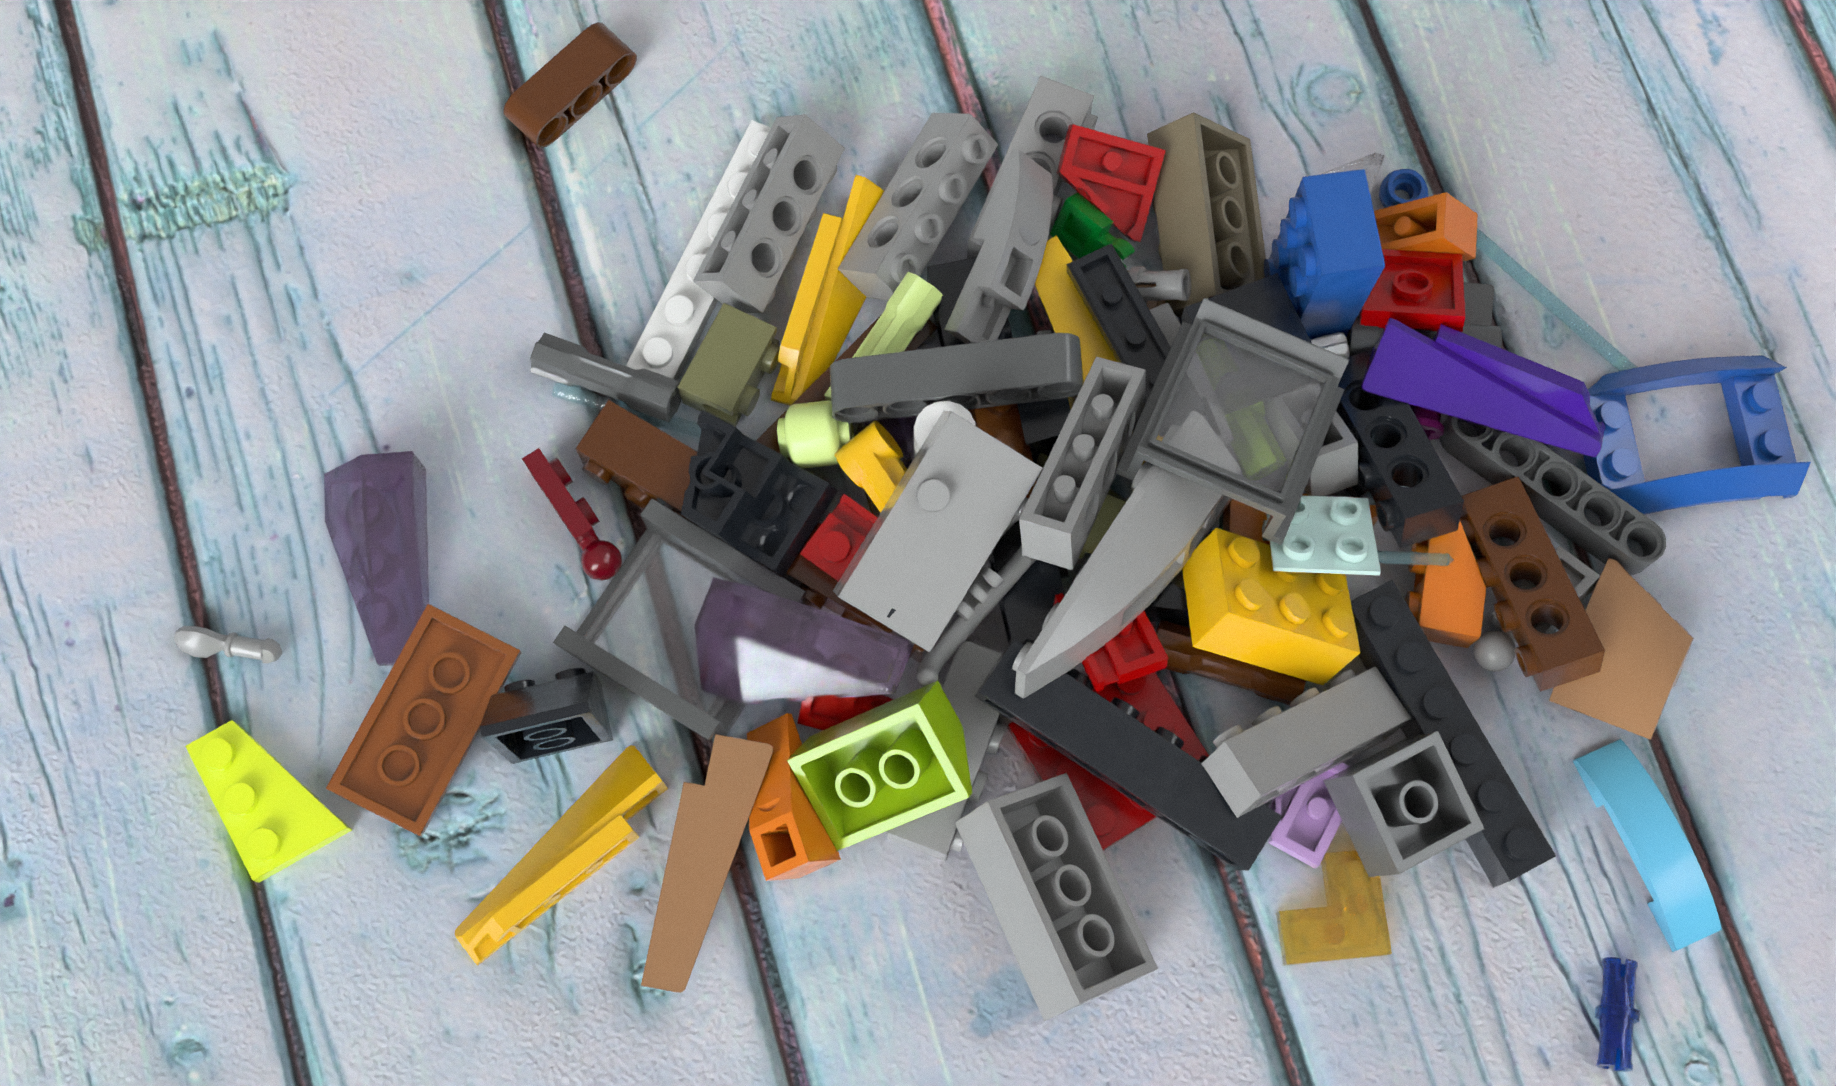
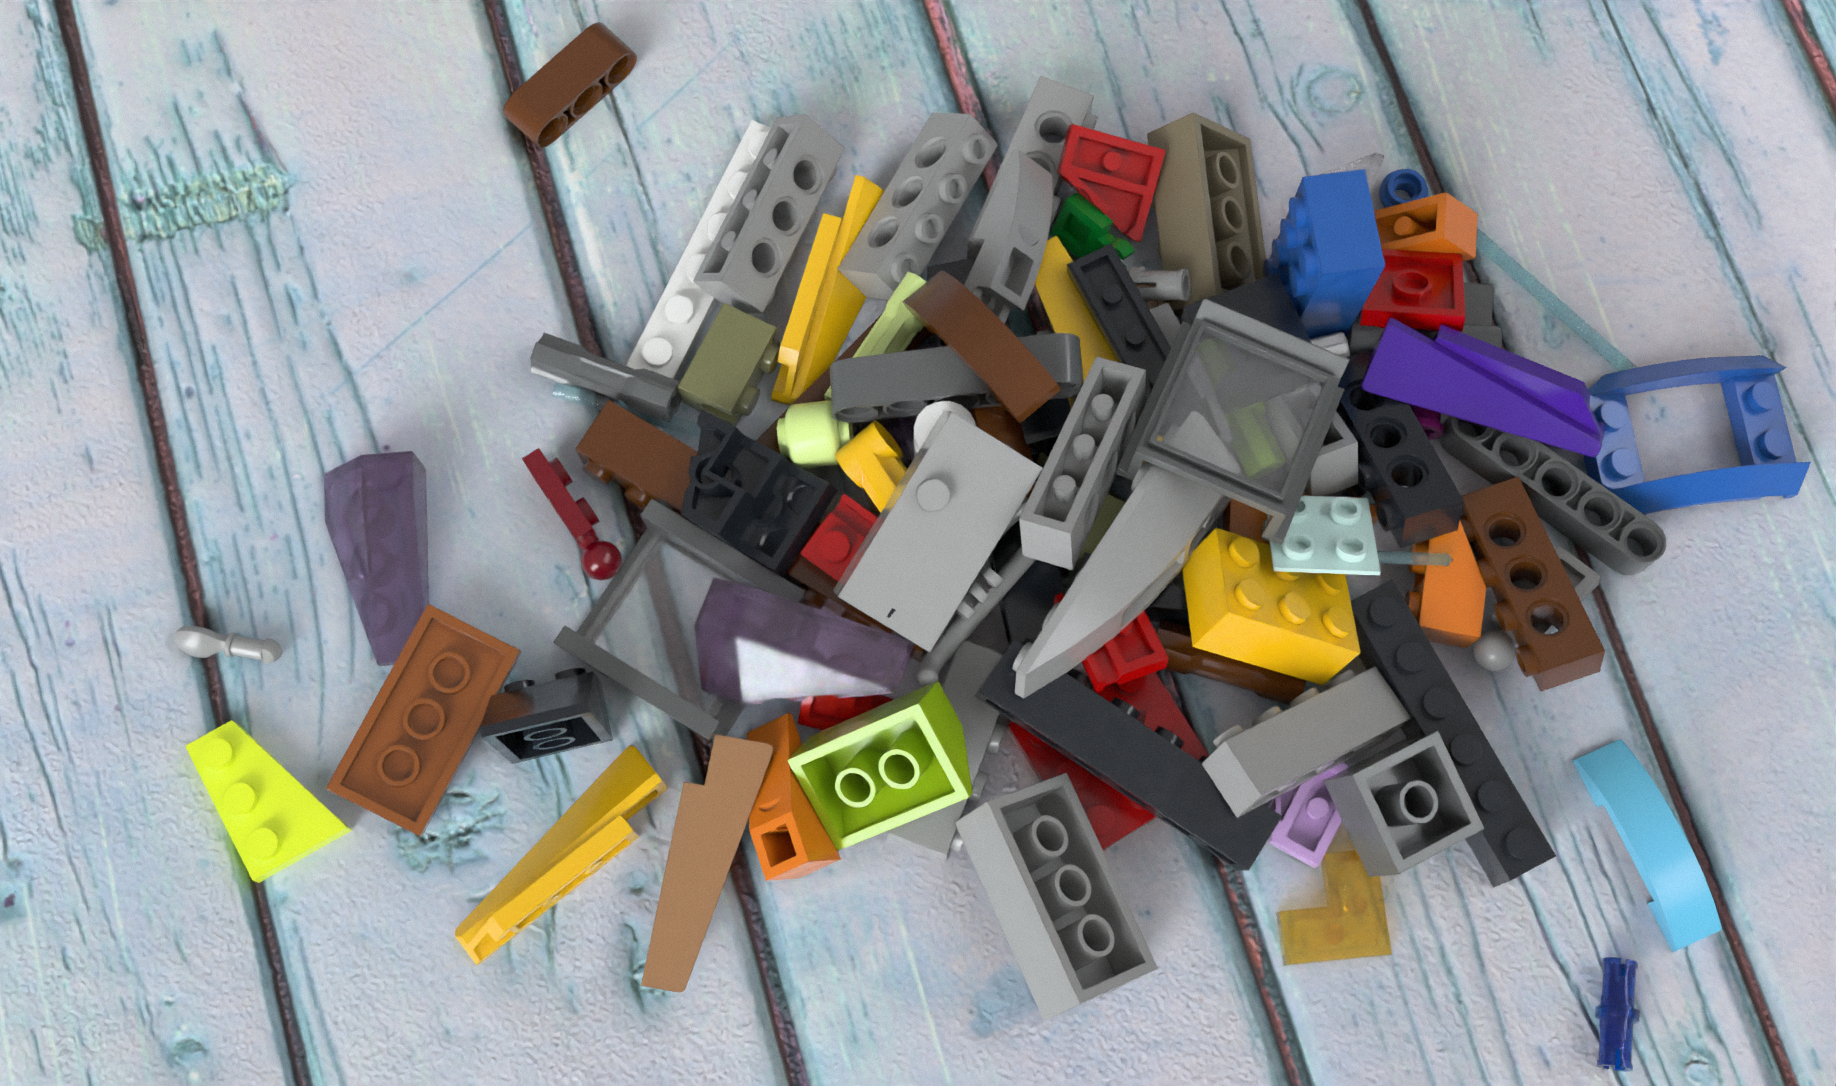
medium nougat slope [1549,558,1694,740] -> none
none -> reddish brown slope [903,270,1061,423]

